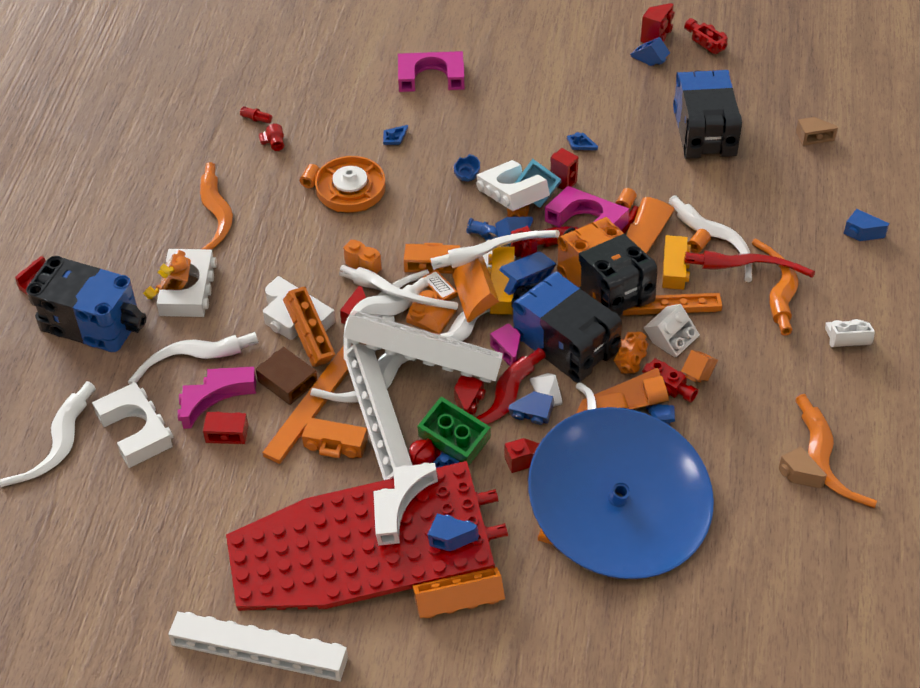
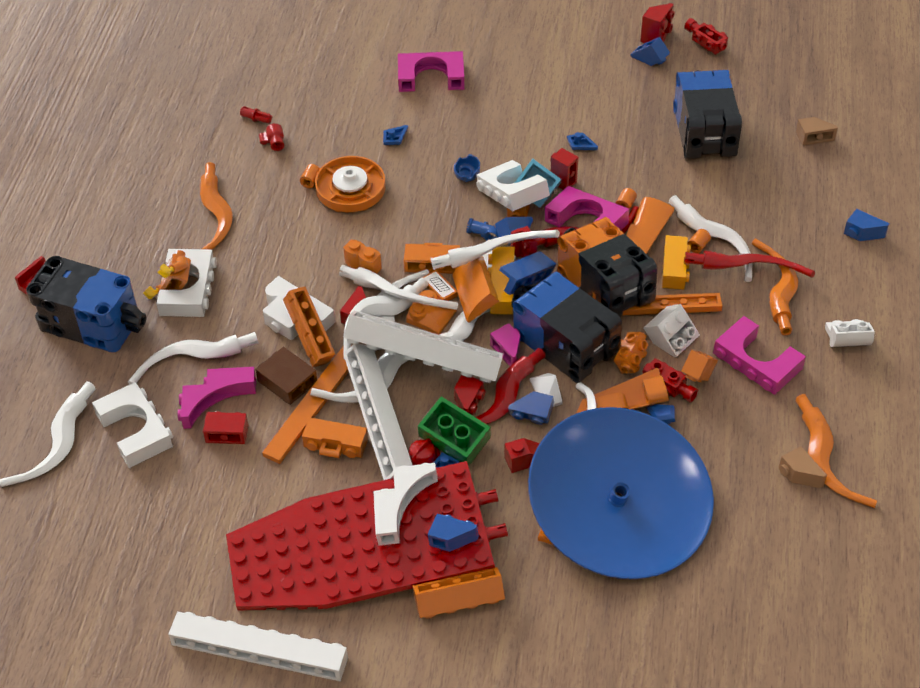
none -> dark pink arch [713,316,806,395]

